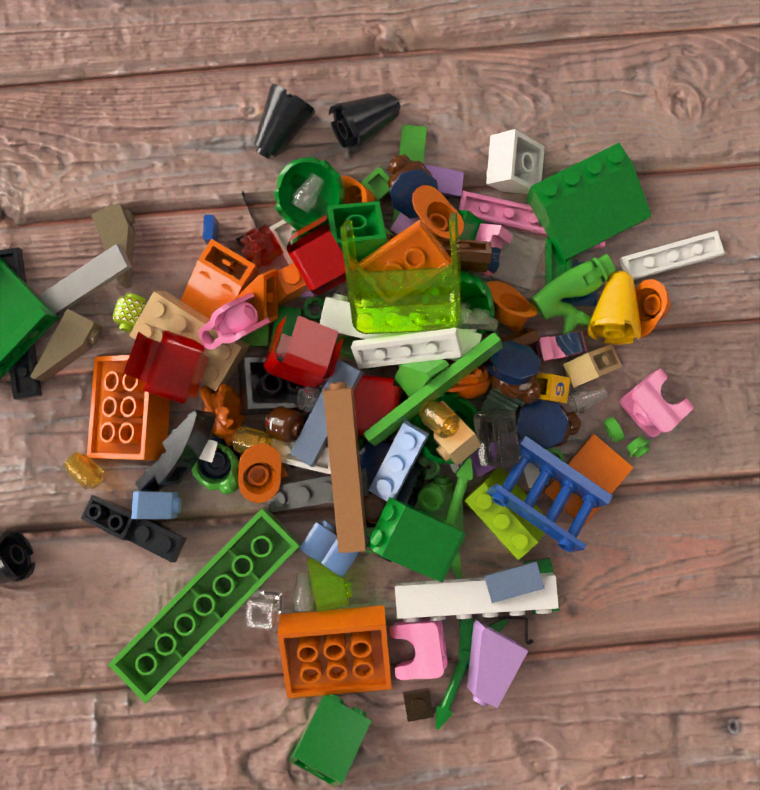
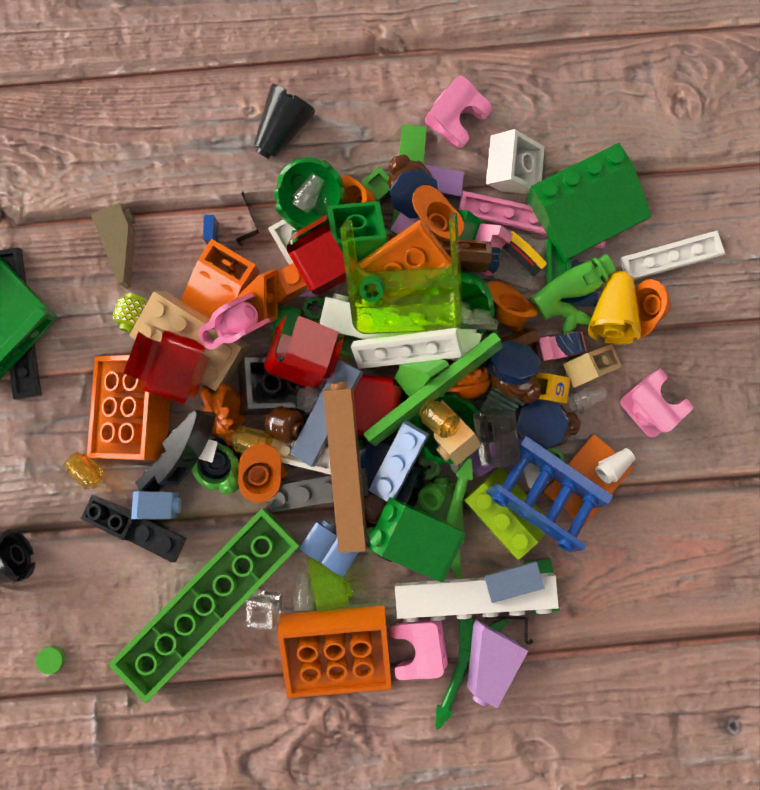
dark tan slope [30,309,102,382] -> none
light grey tile [40,244,132,316] -> none
clear red brick [240,224,284,268] -> none
bright green tile [243,323,270,347] -> none
green slope [288,694,371,787] -> none
black cone [329,93,401,154] -> none
dark brown plate [403,688,434,722] -> none
bright green tile [603,416,625,443] -> none
bright green plate [626,435,651,458] -> none
none -> bright green tile [36,646,65,674]
none -> green bush [359,275,385,302]
none -> bright pink piece [425,76,492,148]
none -> sticker [502,231,547,277]
none -> white cone [595,448,635,484]

